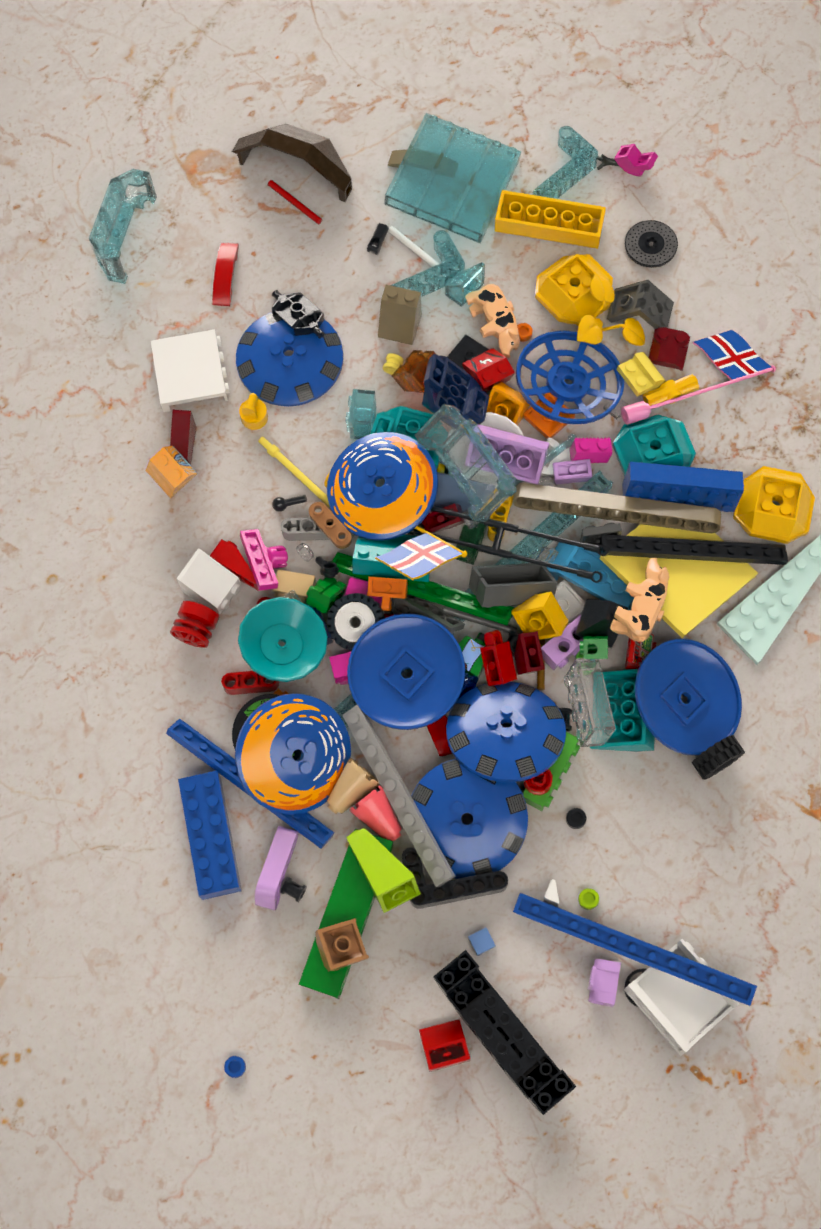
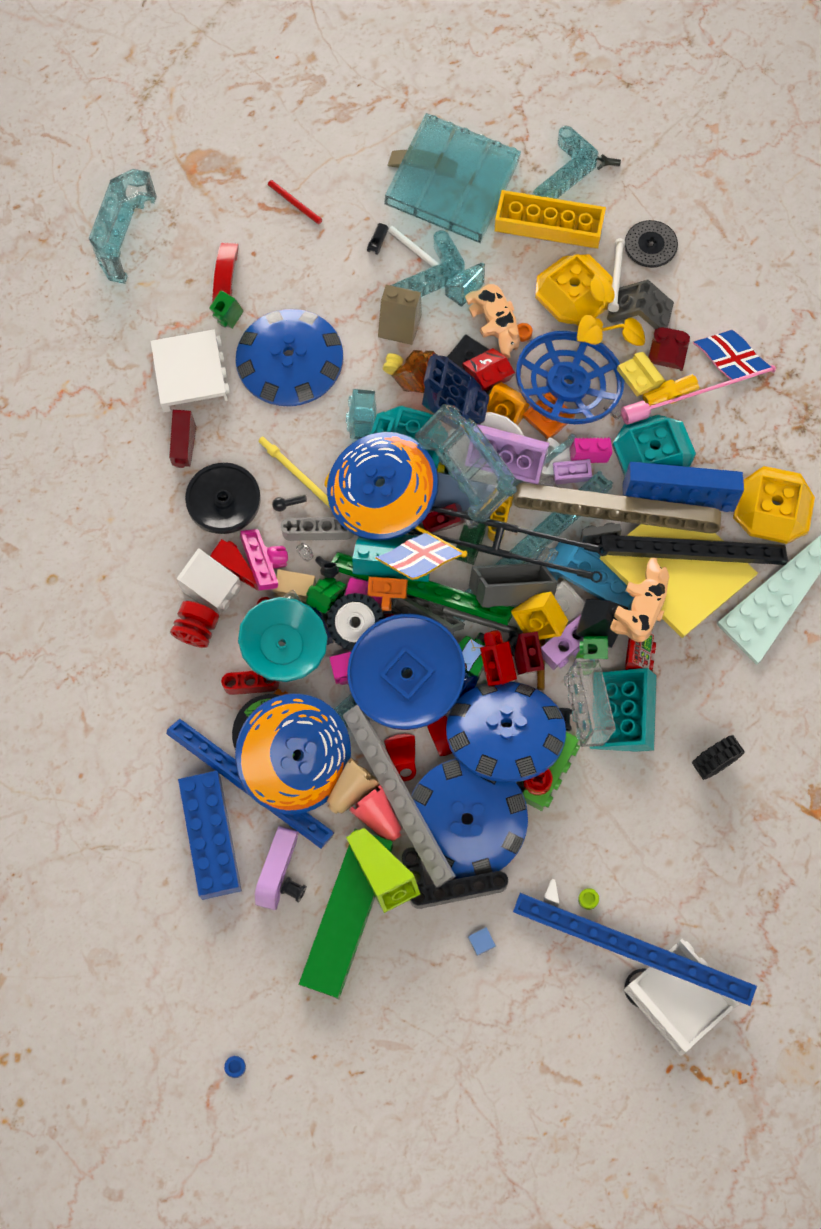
light orange slope [145,446,198,498] -> none
dark brown panel [232,124,352,202] -> none
yellow piece [239,393,268,430] -> none
black plate [272,290,325,339] -> none
medium nougat plate [309,502,352,549] -> none
medium nougat slope [315,918,369,972] -> none
red slope [419,1019,470,1072] -> none
black slope [433,950,576,1115] -> none
black tile [566,808,587,829] -> none
lavender piece [588,959,621,1007] -> none
dark pink brick [614,144,658,176] -> none
blue dish [635,639,742,756] -> none
none -> black dish [185,462,261,534]
none -> green brick [209,290,244,329]
none -> red piece [384,734,416,781]
none -> white bar [608,238,625,312]

